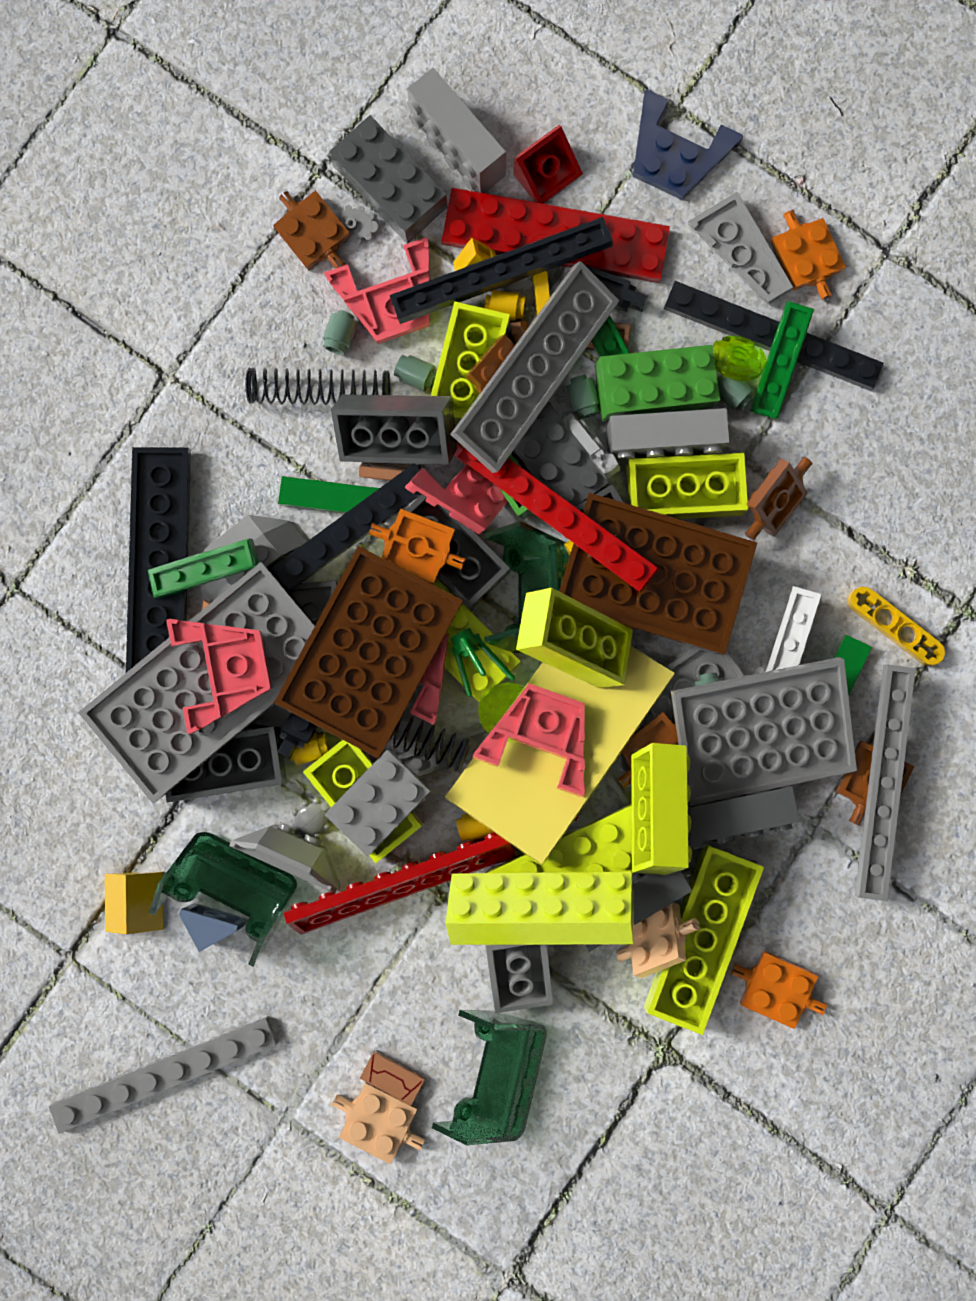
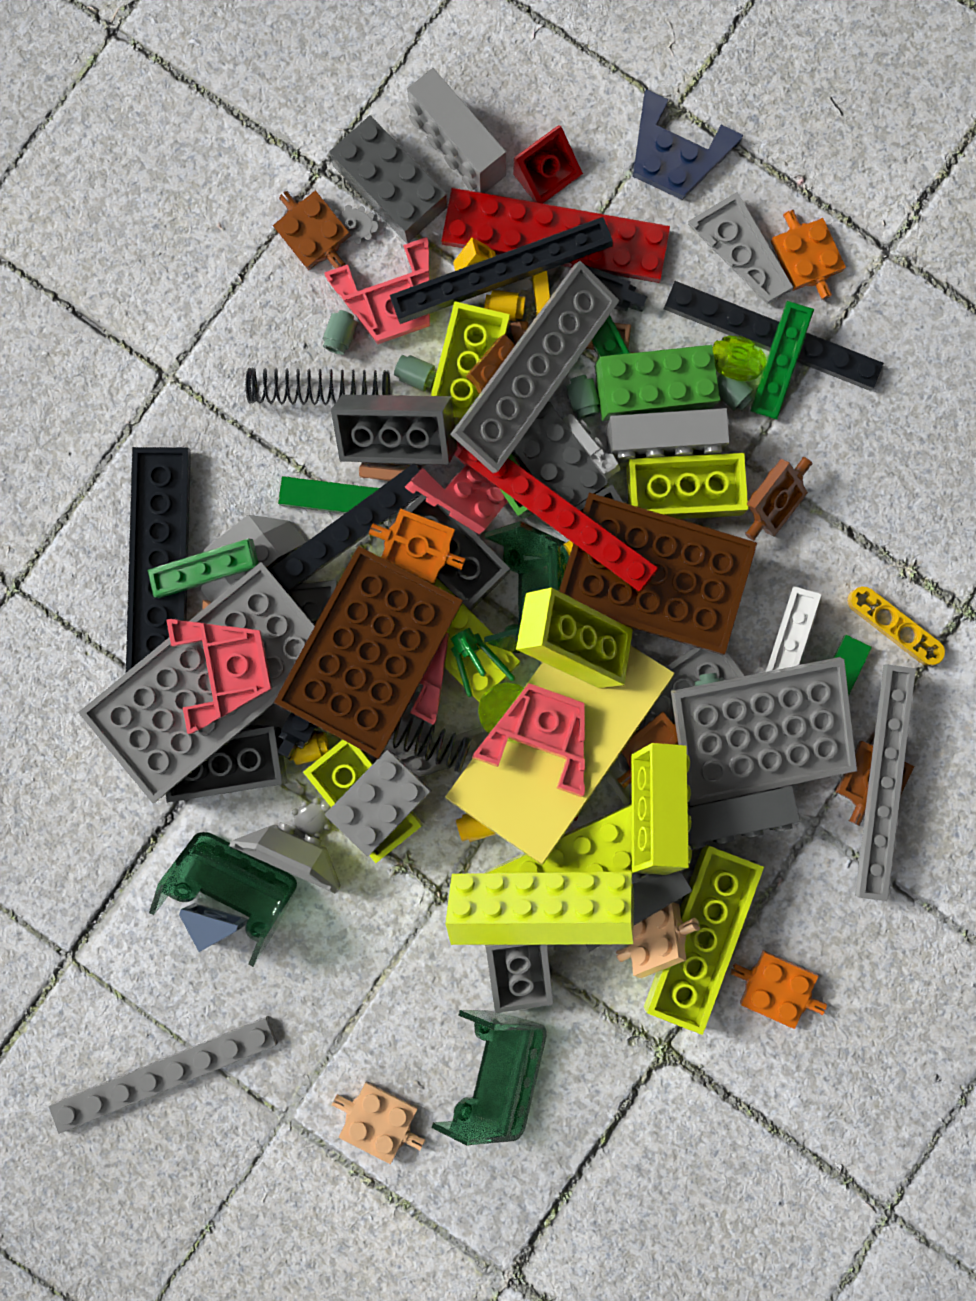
yellow slope [105,871,164,934] -> none
red plate [283,832,516,935] -> none
nougat tile [360,1050,425,1106] -> none

